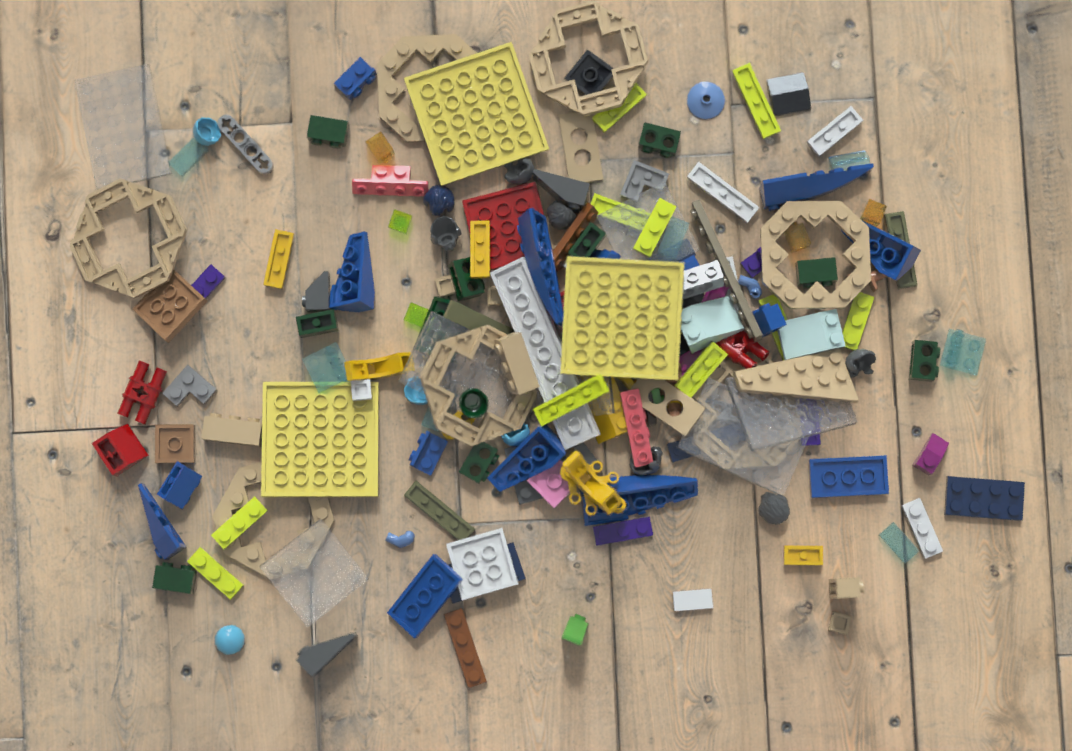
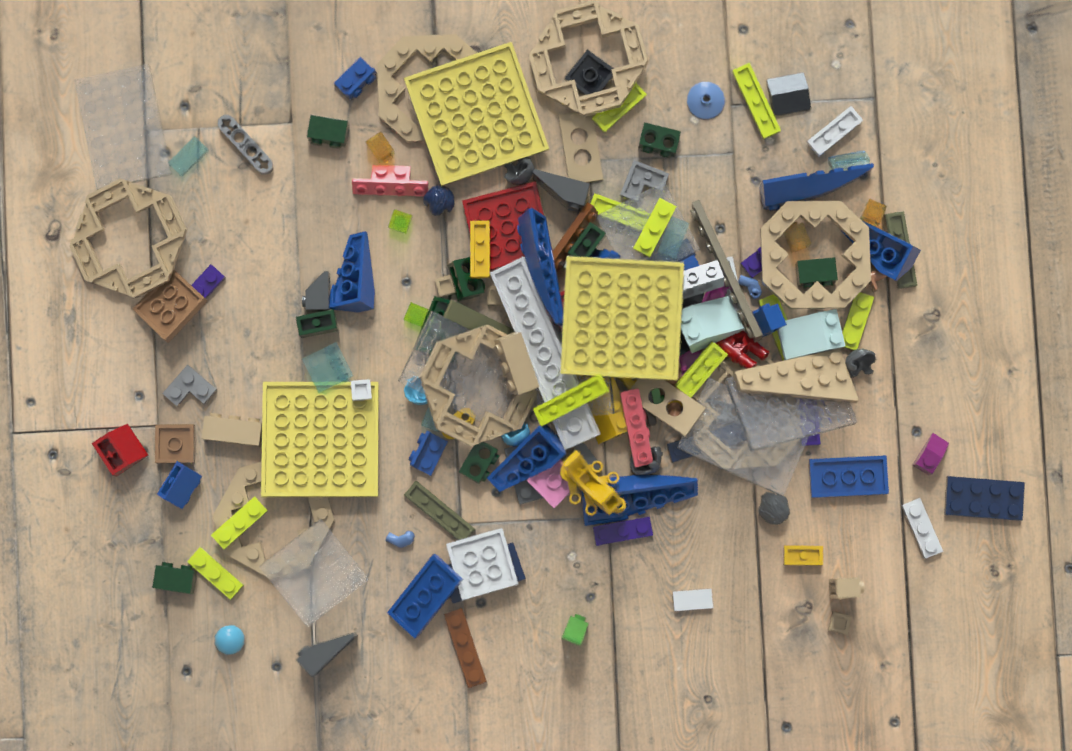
red pin [117,360,167,425] -> none
blue wedge [138,483,187,560] -> none
medium azure hair [193,117,221,146] -> none
yellow plate [263,229,295,289] -> none
yellow arch [344,352,415,381] -> none
dark grey hair [430,216,462,252] -> none
dark green hair [459,388,489,418] -> none
dark grey hair [547,200,578,230] -> none
white plate [687,162,759,223] -> none
clear light blue tile [879,522,919,564] -> none
dark green brick [909,340,940,382] -> none
clear light blue hinge [939,329,986,376] -> none

